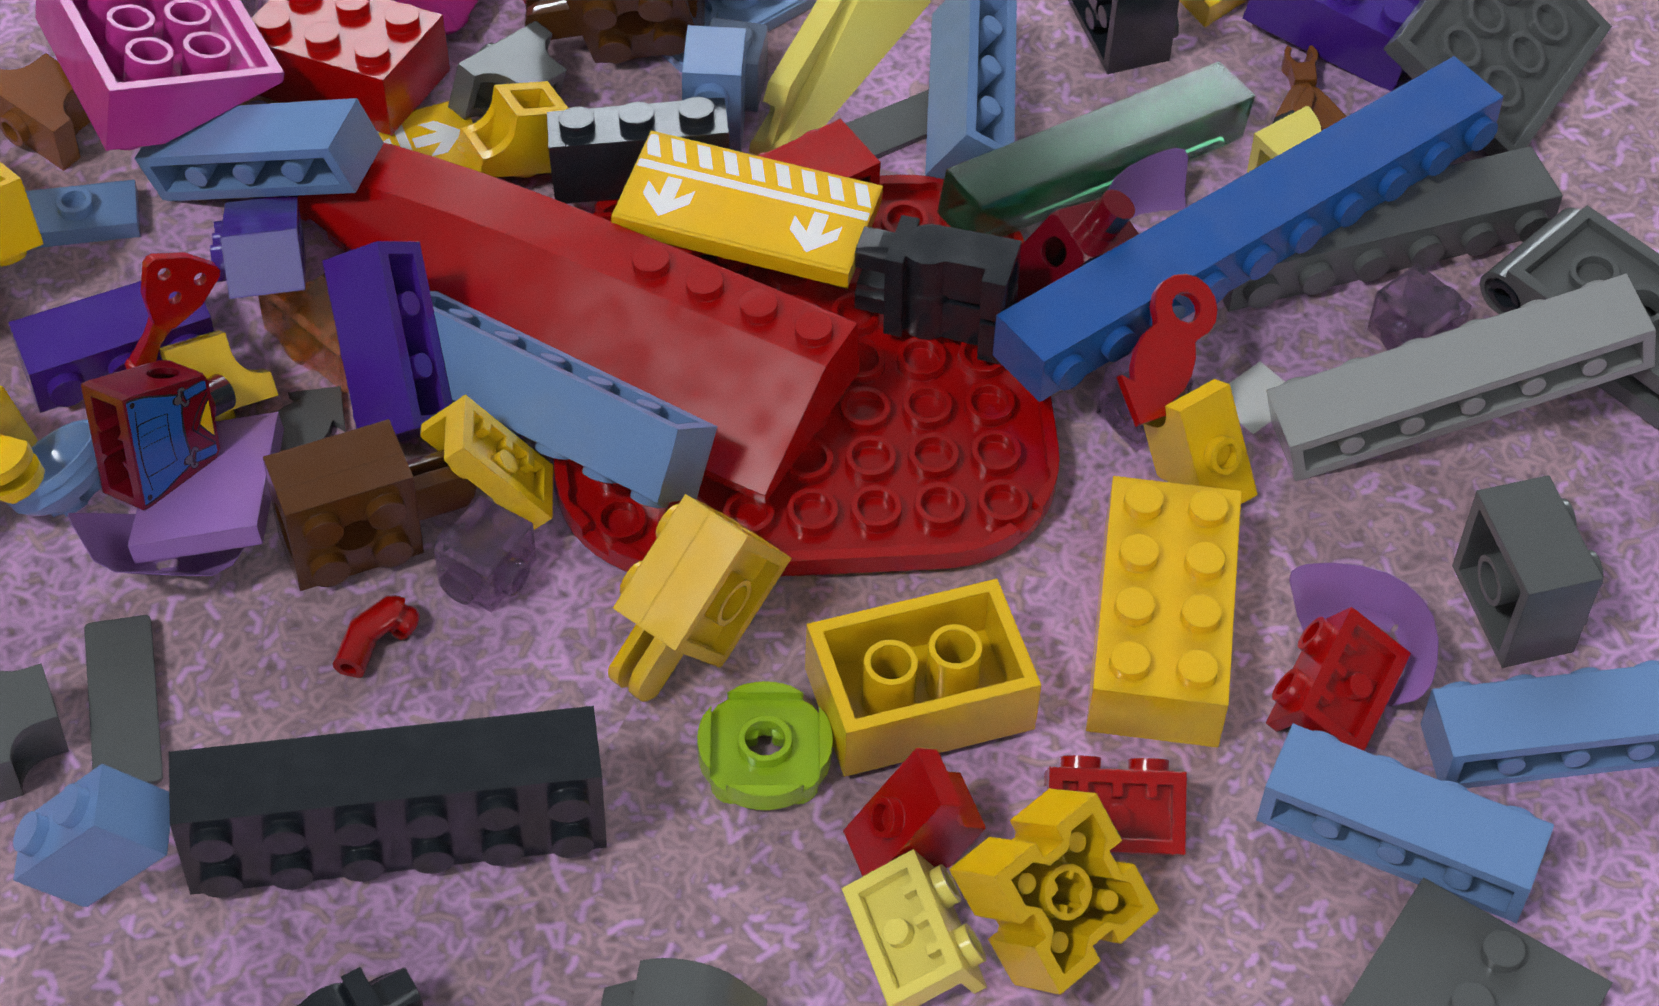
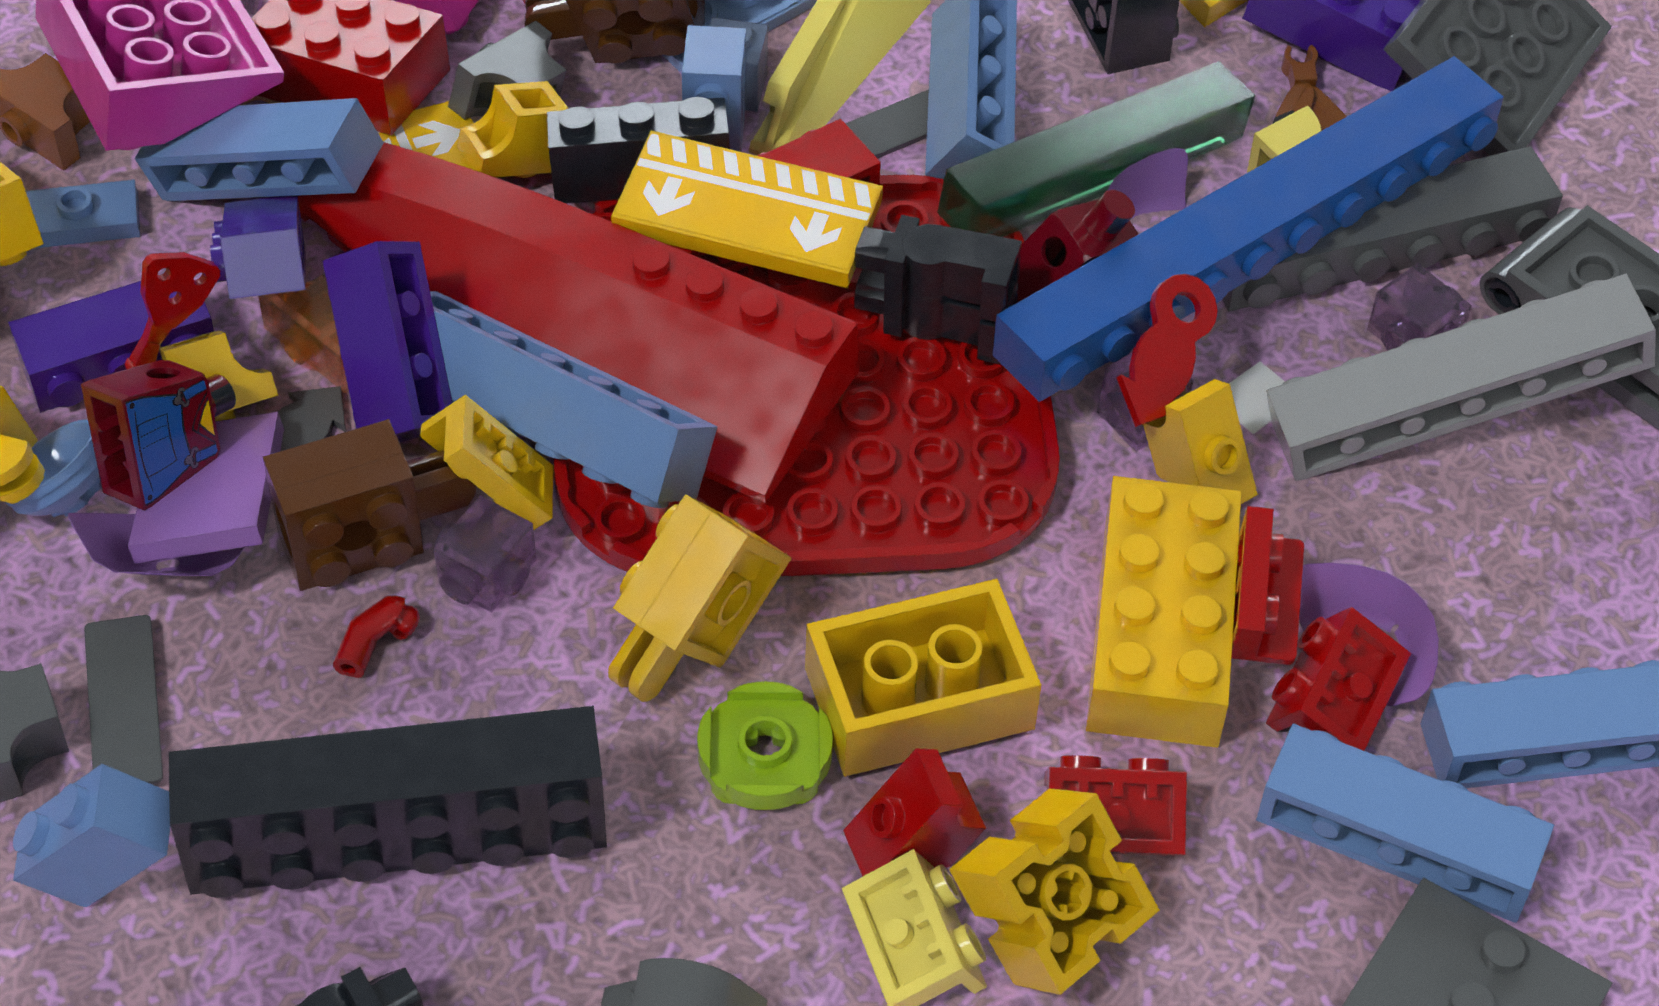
dark grey brick [1452,475,1604,668] -> none
none -> red bracket [1231,506,1304,665]

